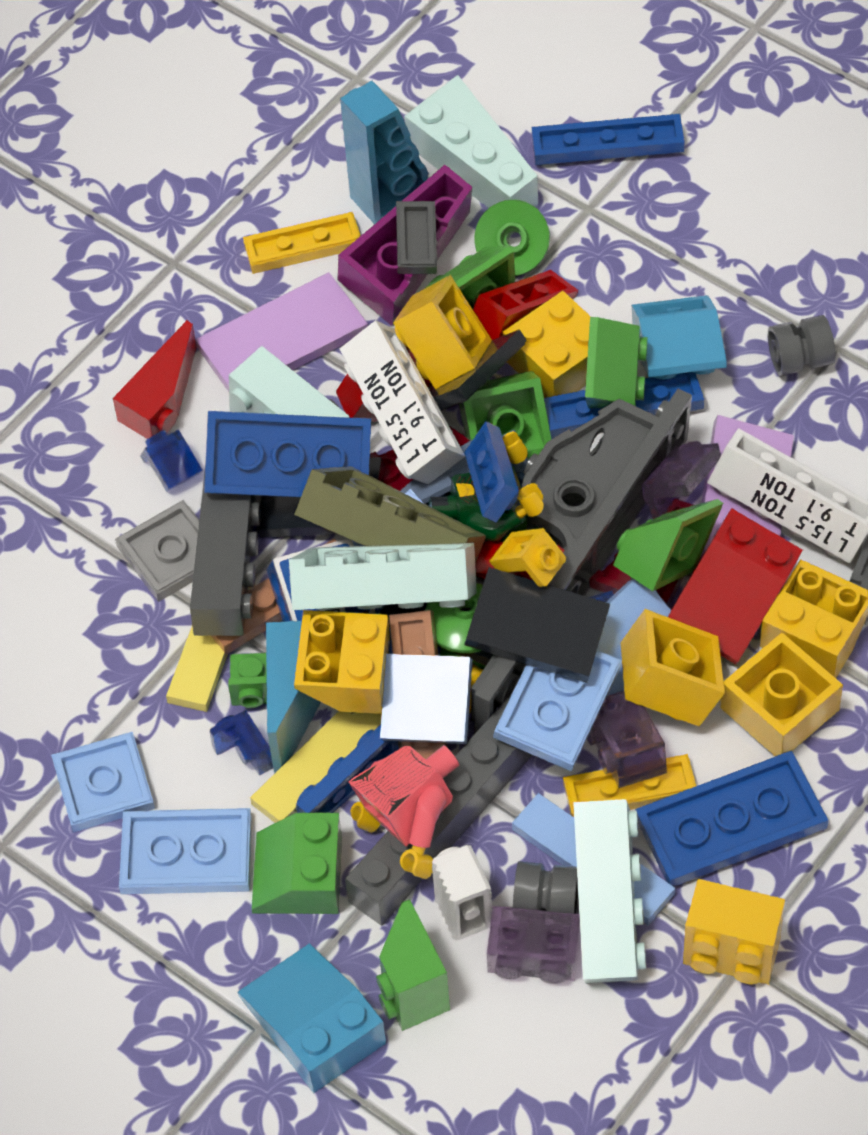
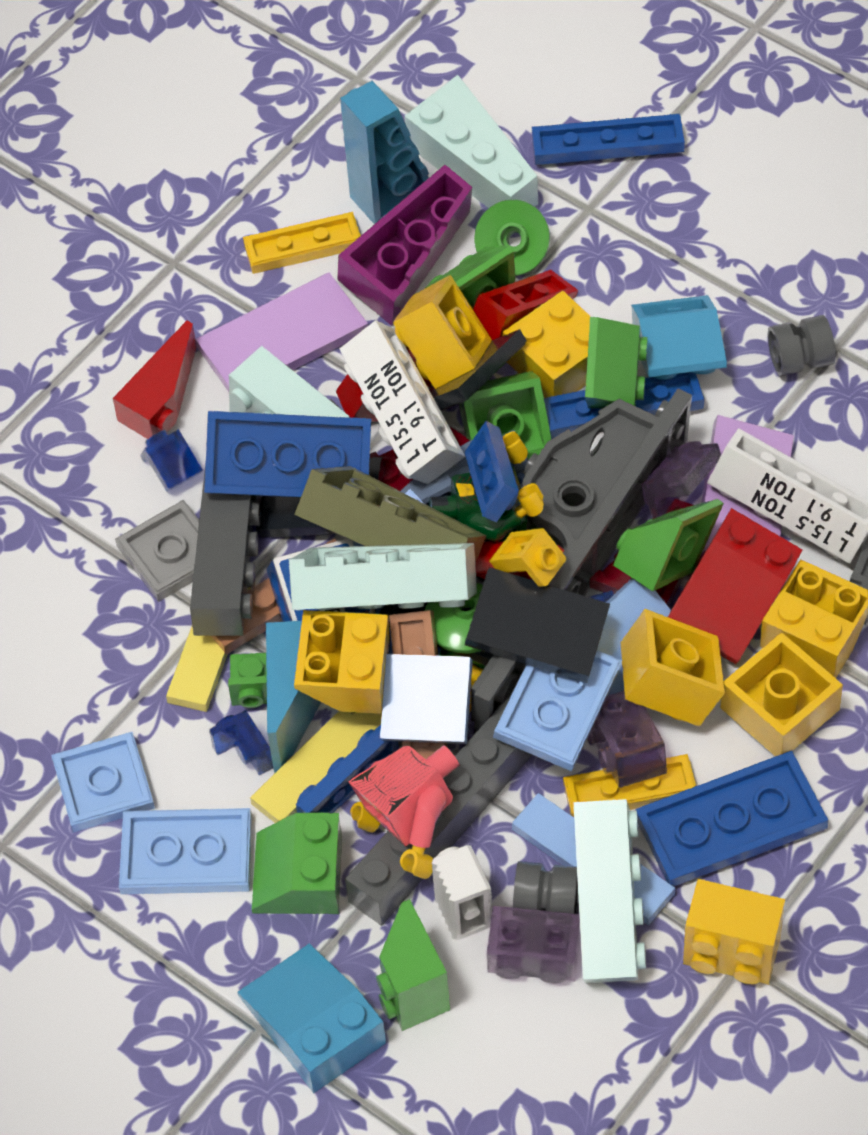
dark grey tile [396,201,437,274] -> none

